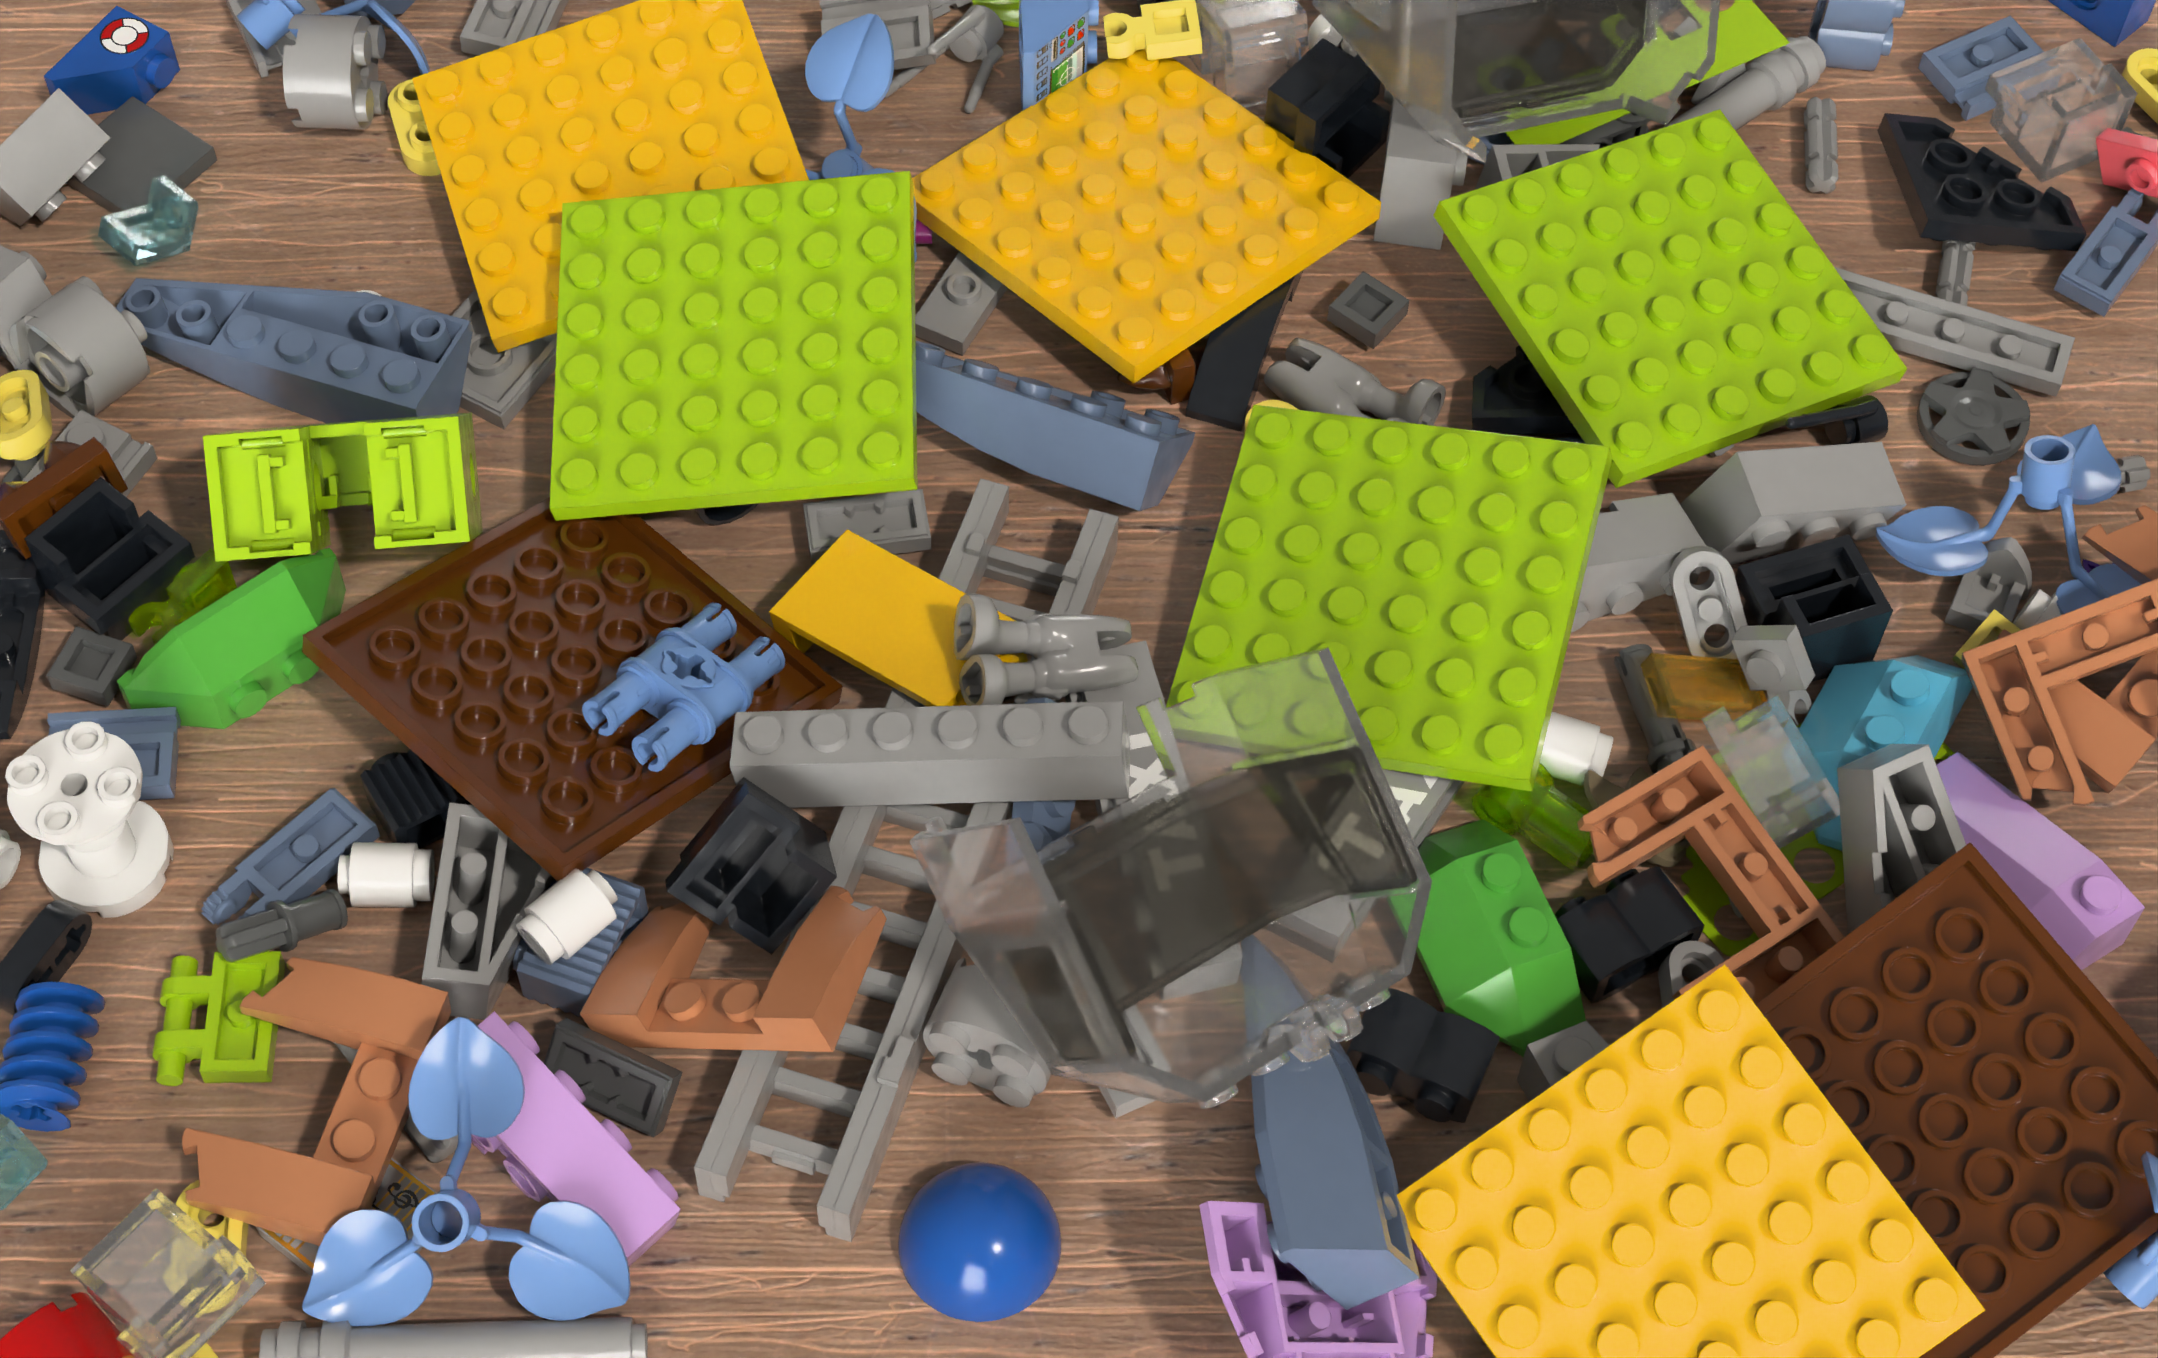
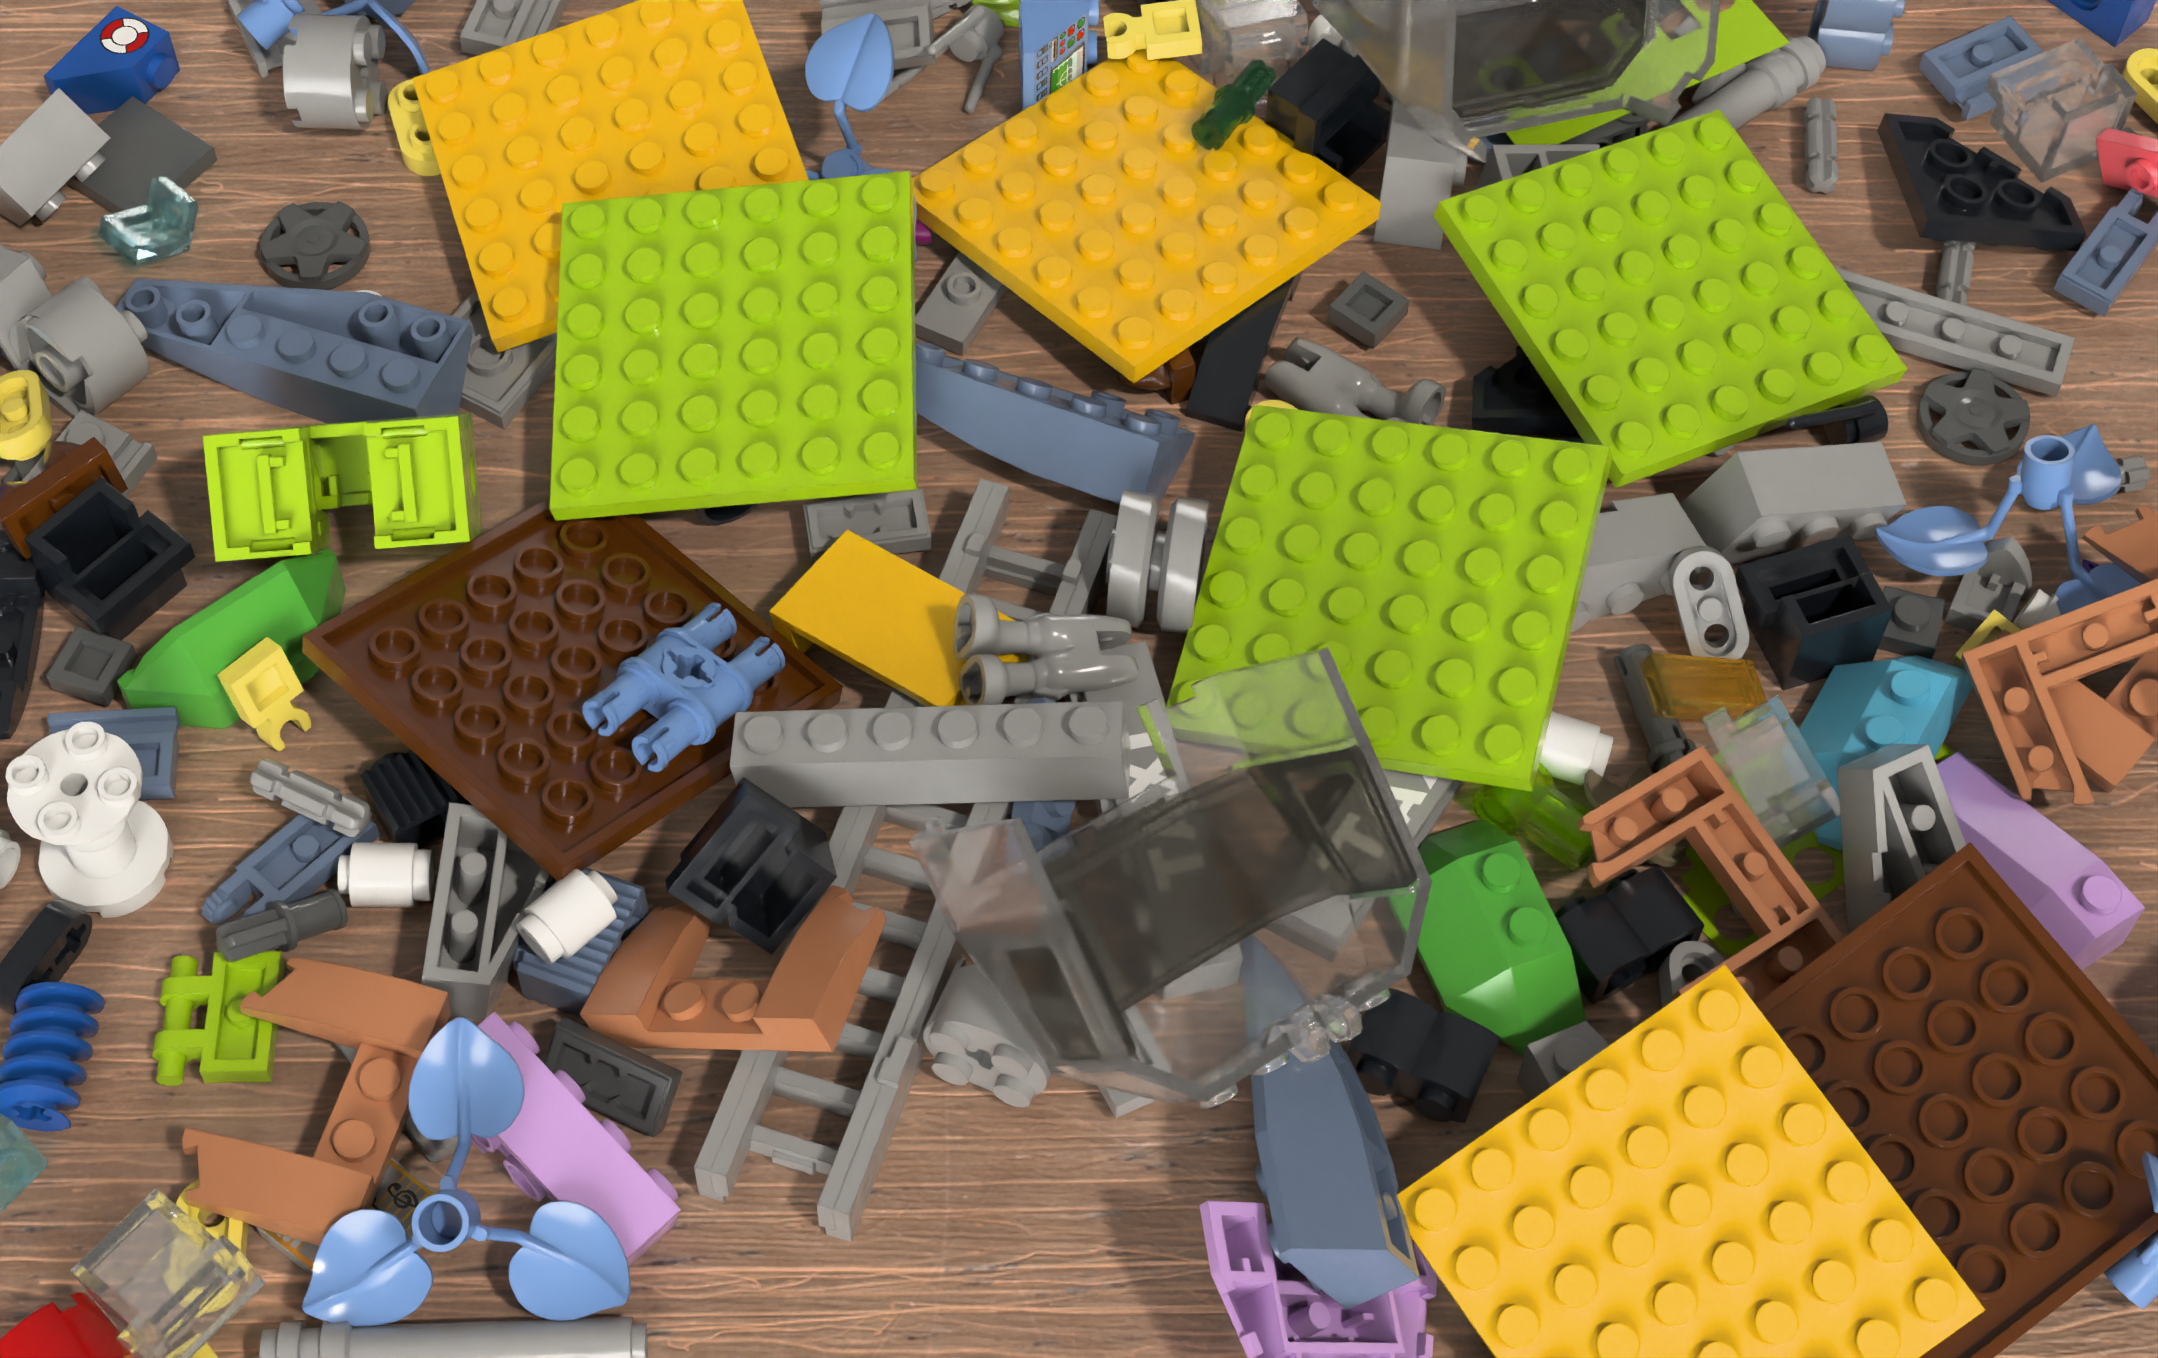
clear neon green plate [128,548,237,645] -> none
blue piece [898,1162,1061,1322] -> none
light grey plate [1731,625,1815,733] -> none
none -> light yellow plate [217,637,311,752]
none -> light grey axle [250,758,372,837]
none -> dark grey wheel [260,201,371,290]
none -> light grey wheel [1105,490,1210,634]
none -> clear green axle [1191,59,1276,151]
none -> dark grey plate [1878,585,1945,659]

